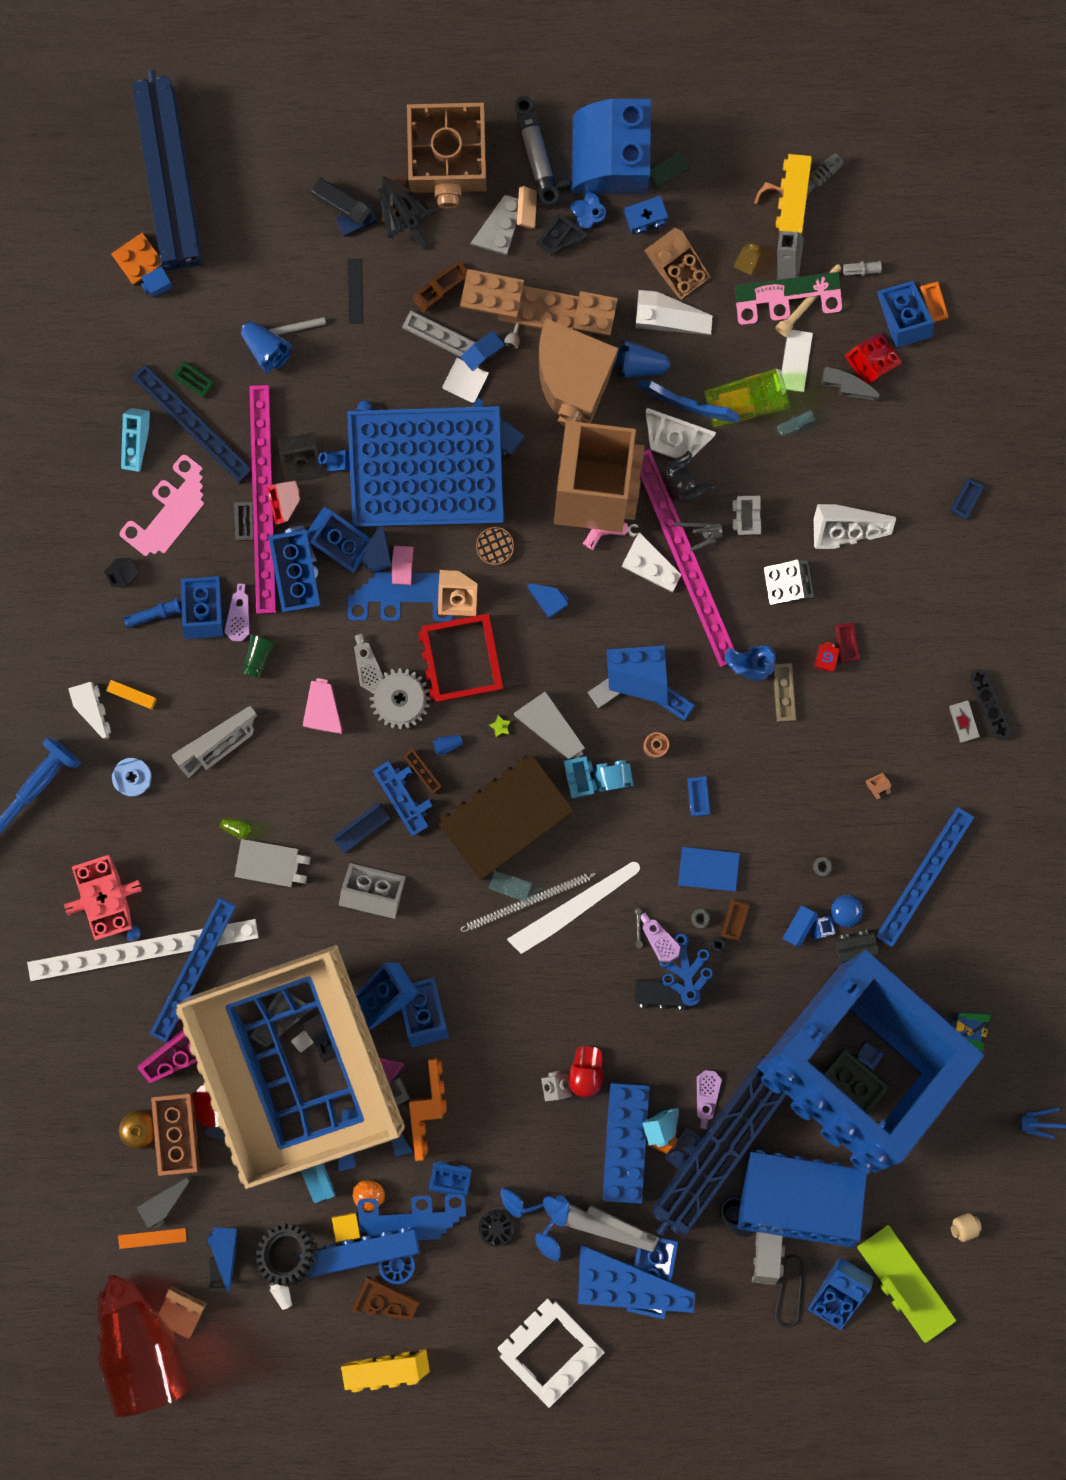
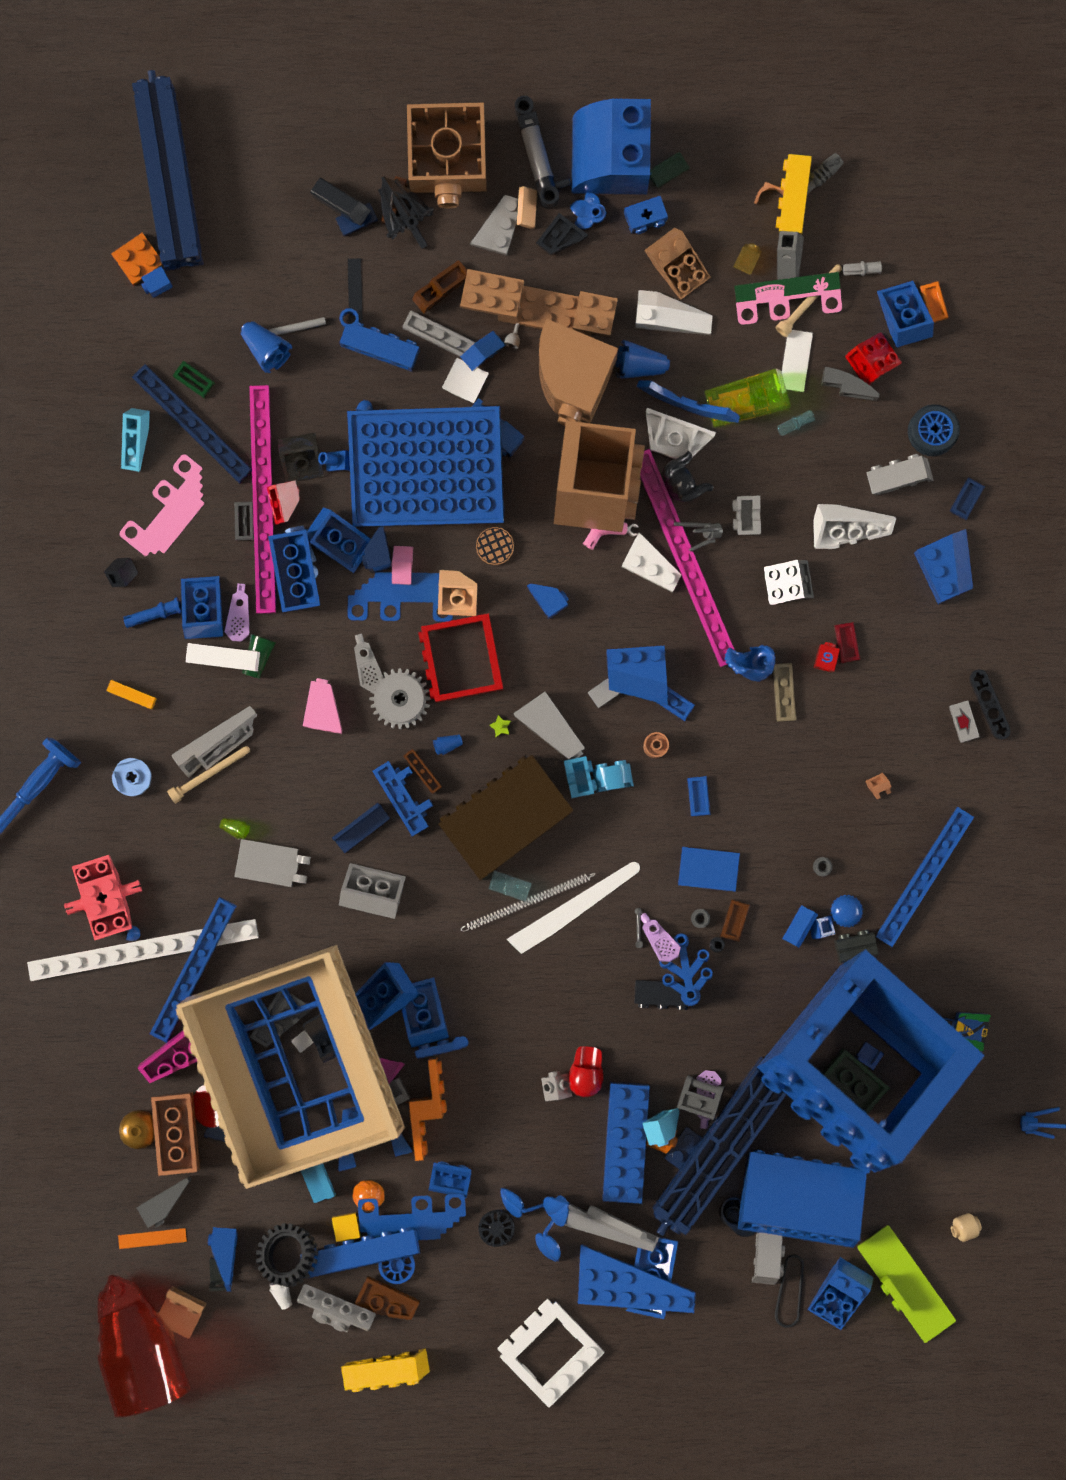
white slope [68,682,111,739] -> none
none -> tan piece [167,746,250,804]
none -> white tile [186,643,260,671]
none -> light grey bracket [297,1284,375,1332]
none -> blue hinge [340,308,420,372]
none -> blue hinge [415,1036,469,1059]
none -> dark grey plate [677,1075,725,1120]
none -> light grey wedge [866,454,934,495]
none -> wheel [908,404,960,456]
none -> blue wedge [914,529,973,604]

